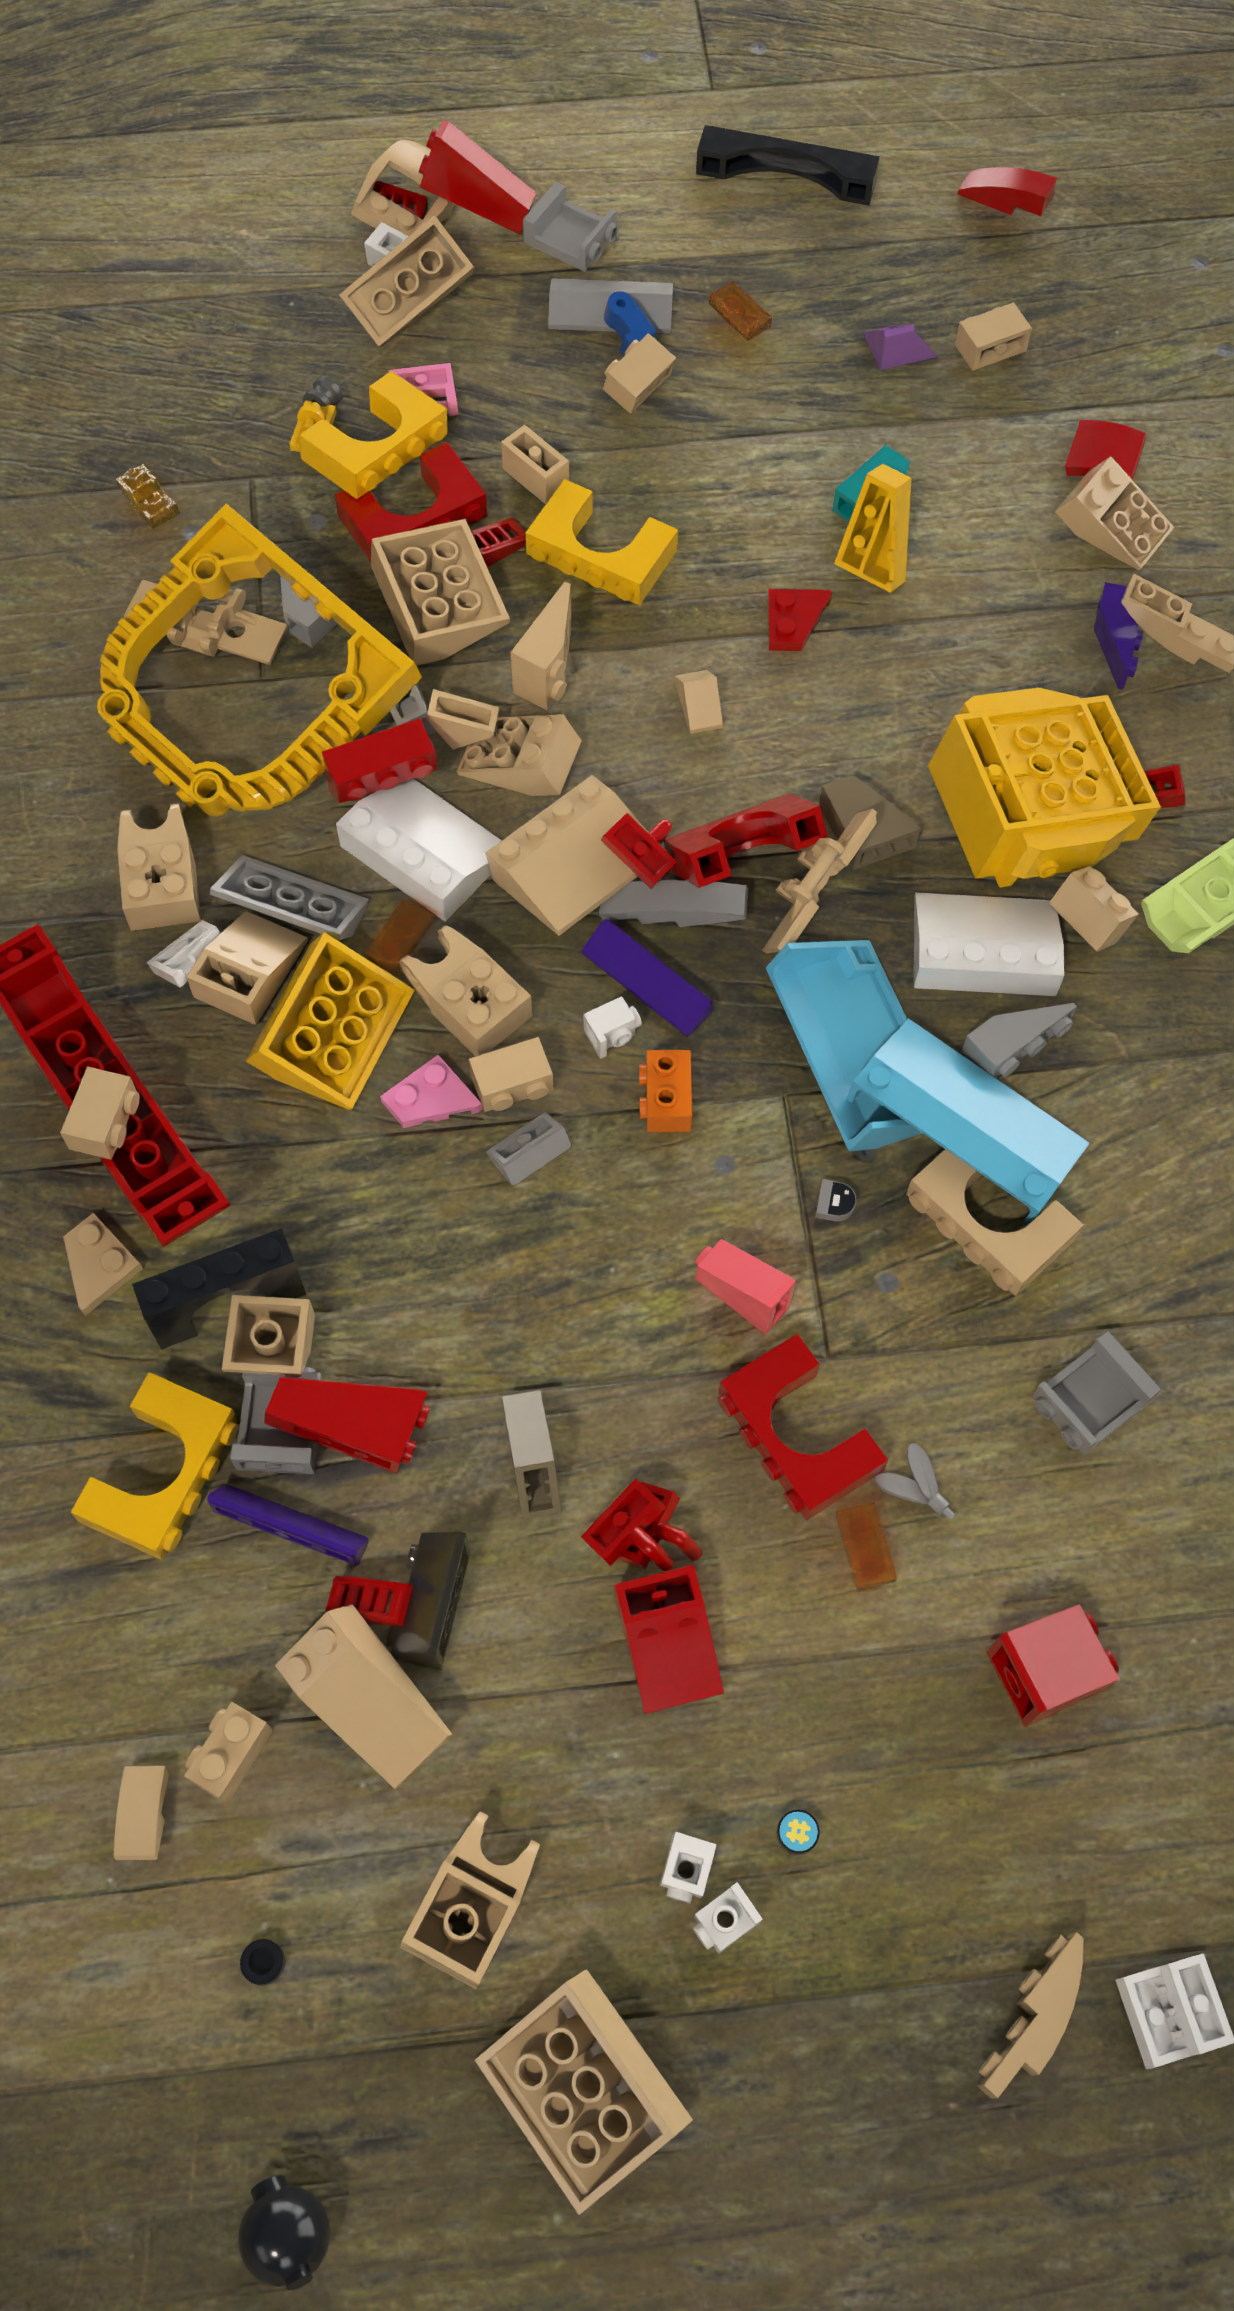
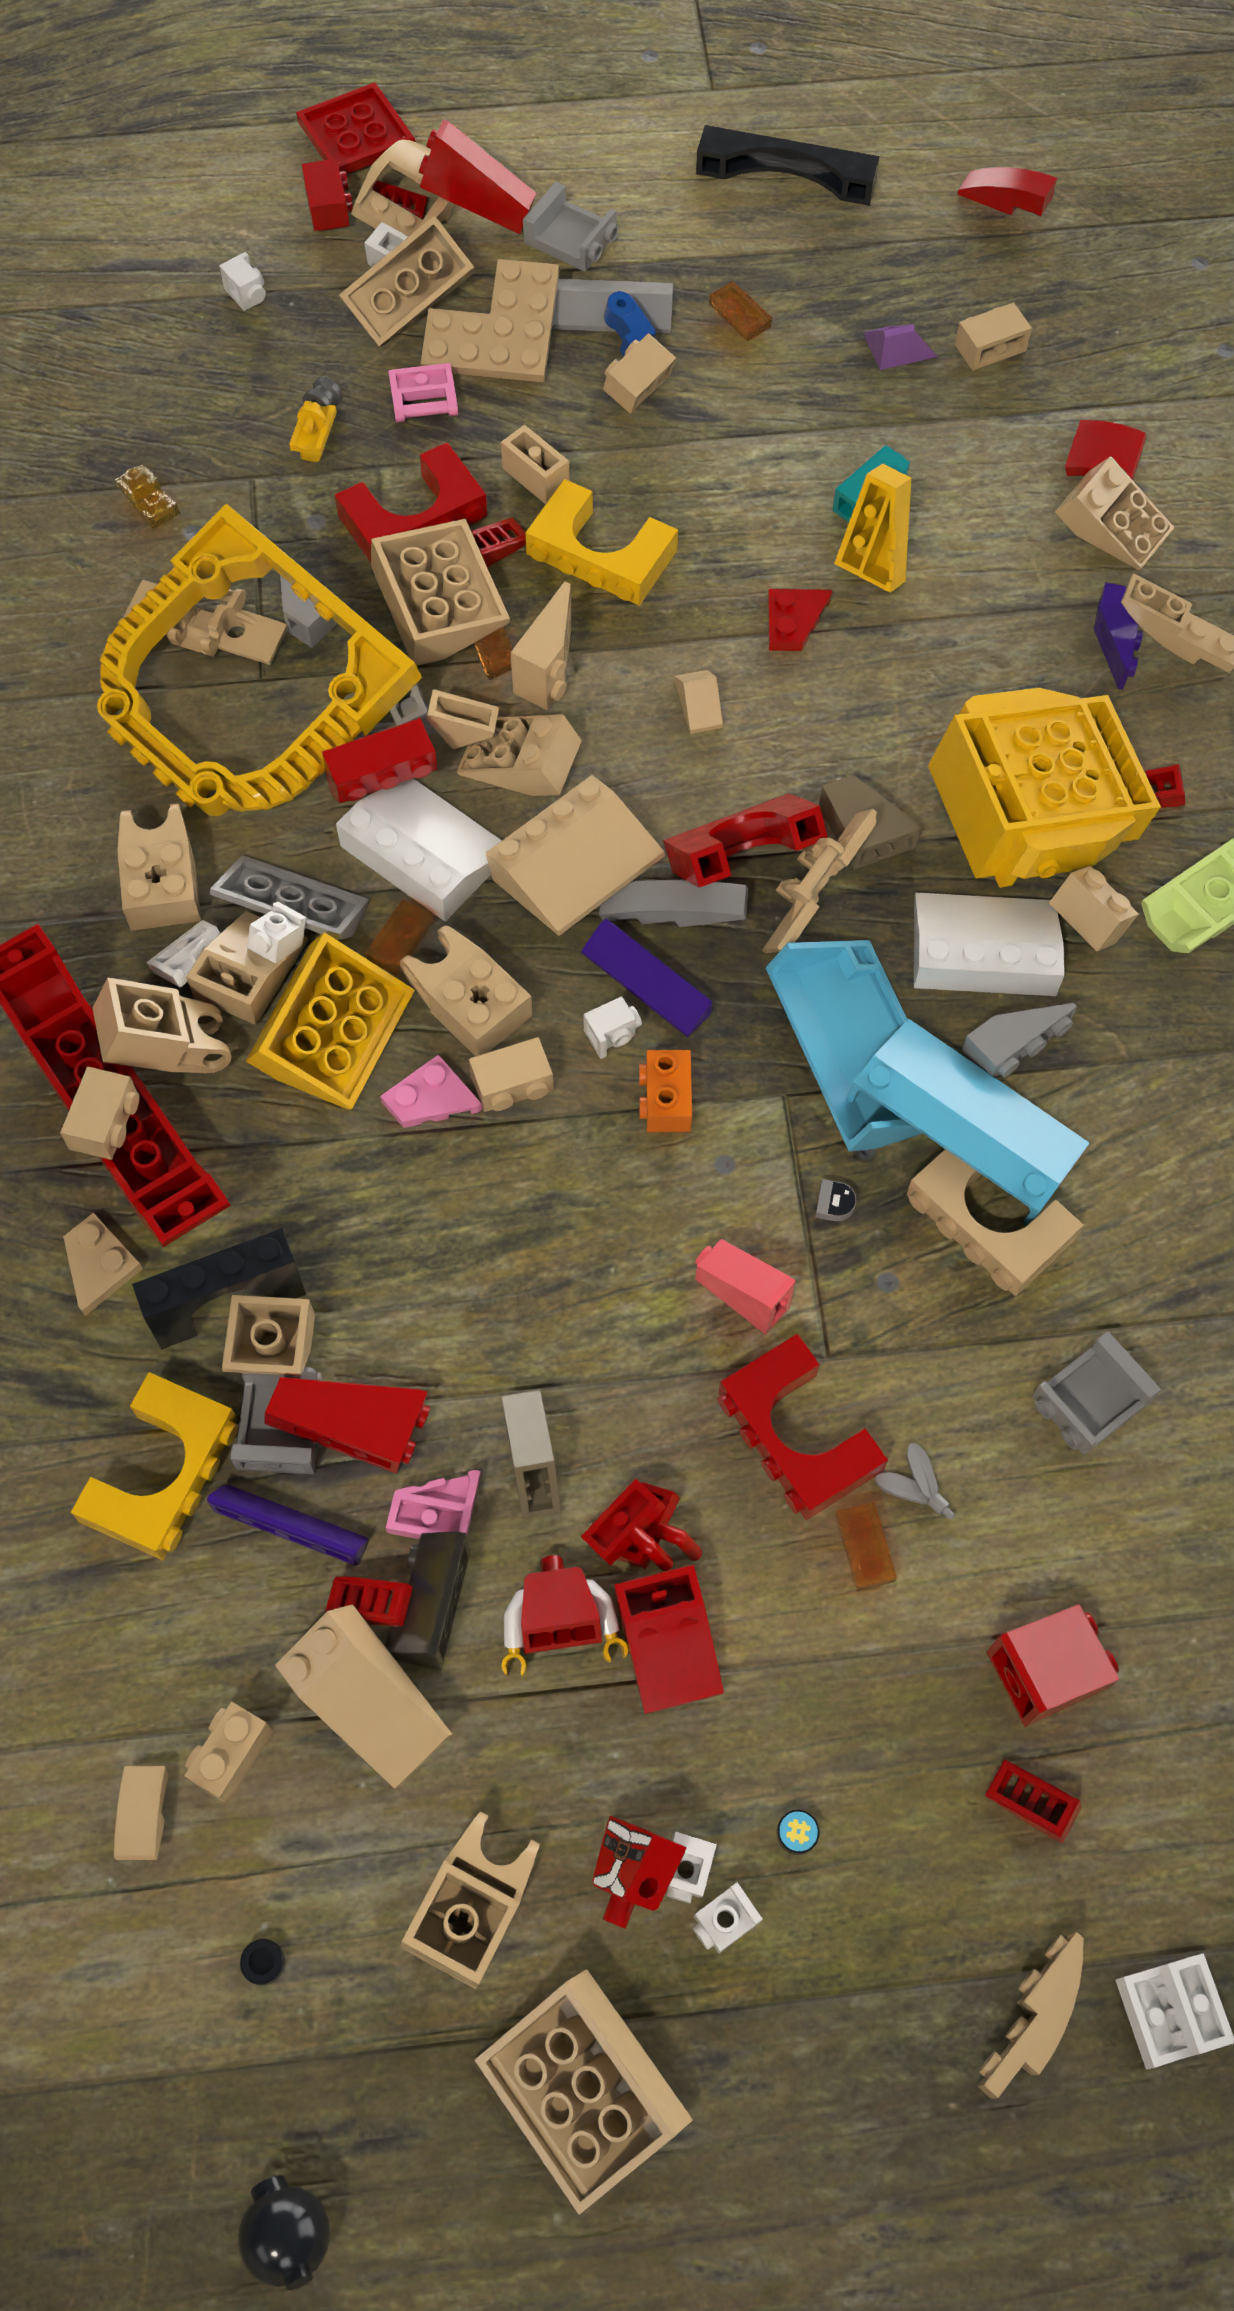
yellow arch [300,371,447,499] -> none
light grey slope [486,1112,571,1185] -> none
red plate [601,813,678,889] -> none
none -> tan brick [93,978,232,1073]
none -> white brick [219,252,266,311]
none -> white brick [247,901,306,964]
none -> red plate [296,82,415,175]
none -> red brick [301,159,353,231]
none -> bright pink wing [385,1470,481,1548]
none -> tan plate [420,259,560,382]
none -> clear orange plate [474,626,513,680]
none -> red torso [501,1555,628,1676]
none -> red torso [592,1816,687,1929]
none -> red slope [985,1759,1081,1844]

